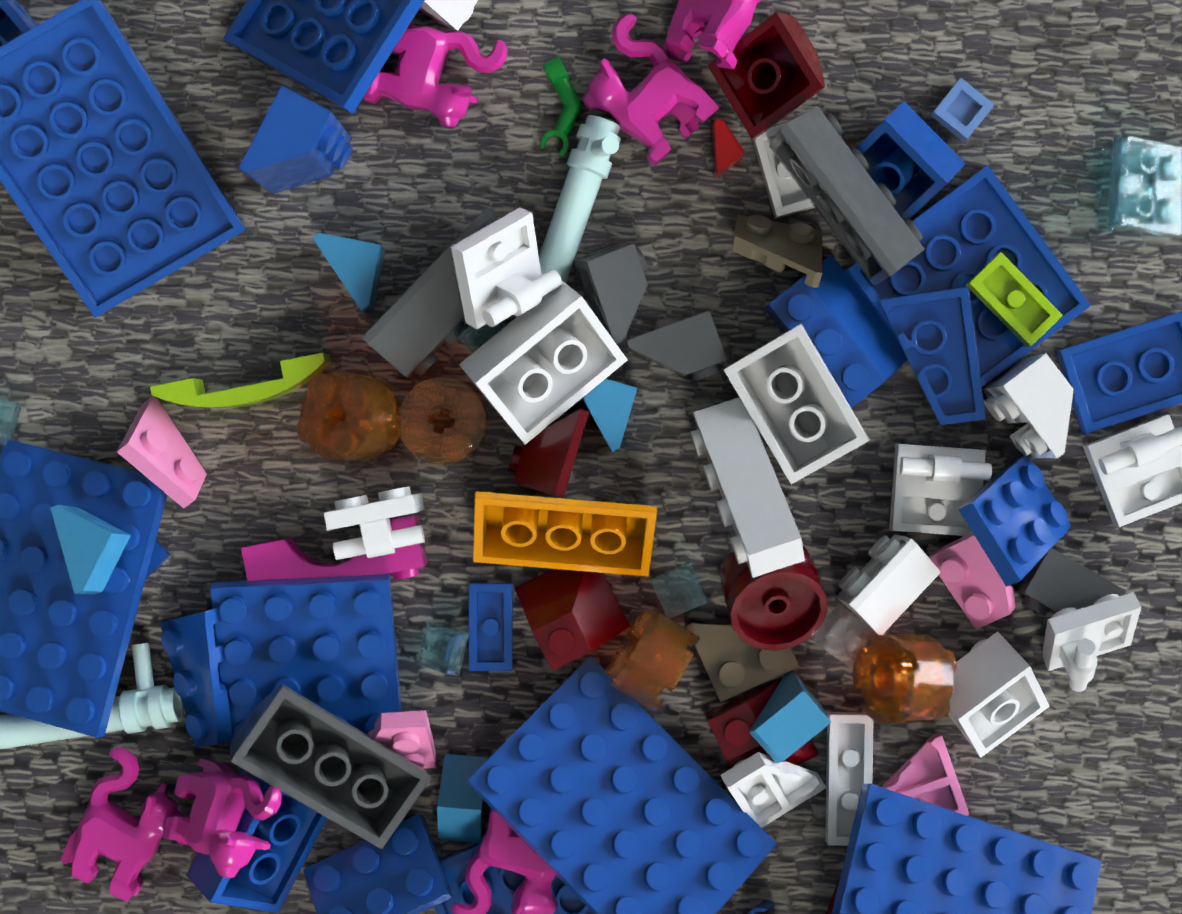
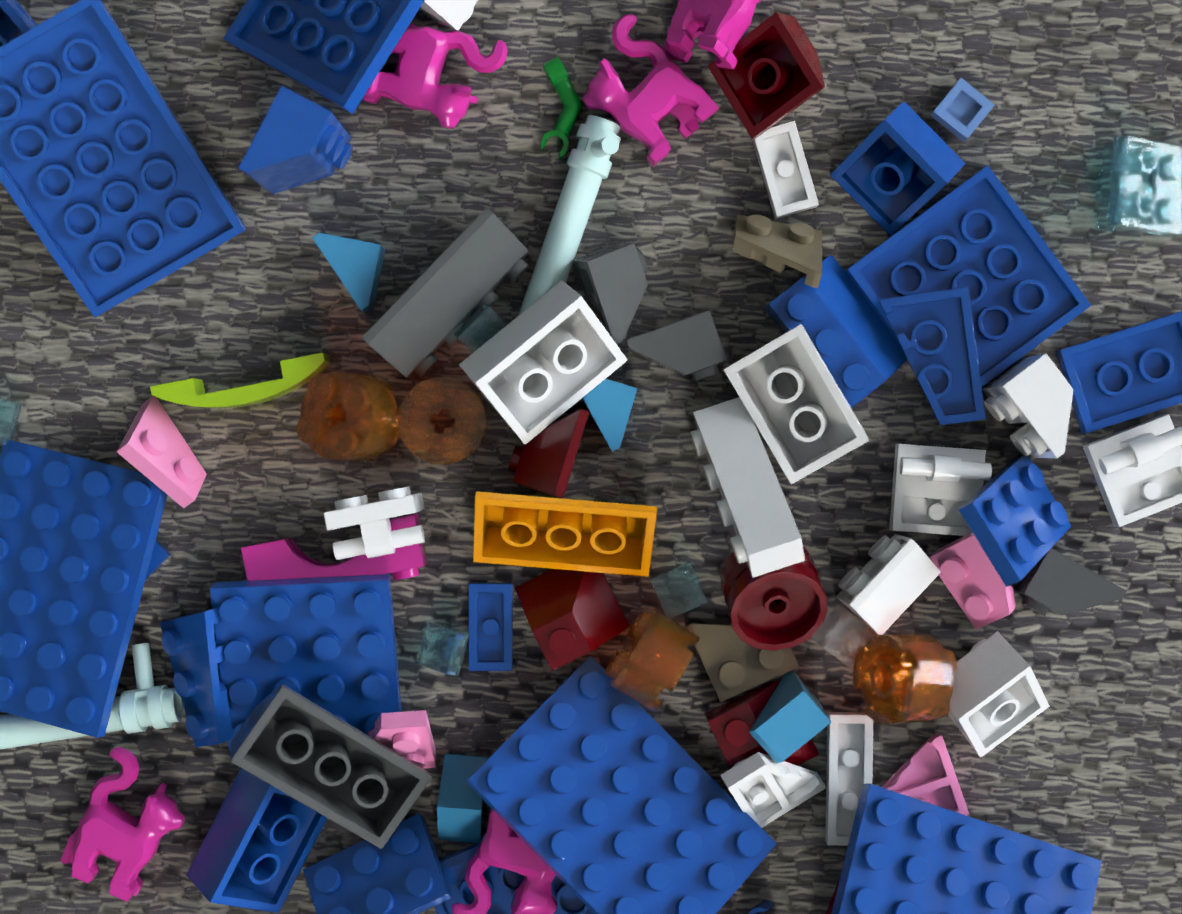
dark azure slope [50,505,131,594] -> none
dark pink animal [162,759,282,878] -> none
white plate [451,207,562,329] -> none
red slope [711,118,745,179] -> none
dark grey slope [769,106,925,286] -> none
lime plate [965,252,1063,348] -> none
white plate [1042,592,1141,692] -> none

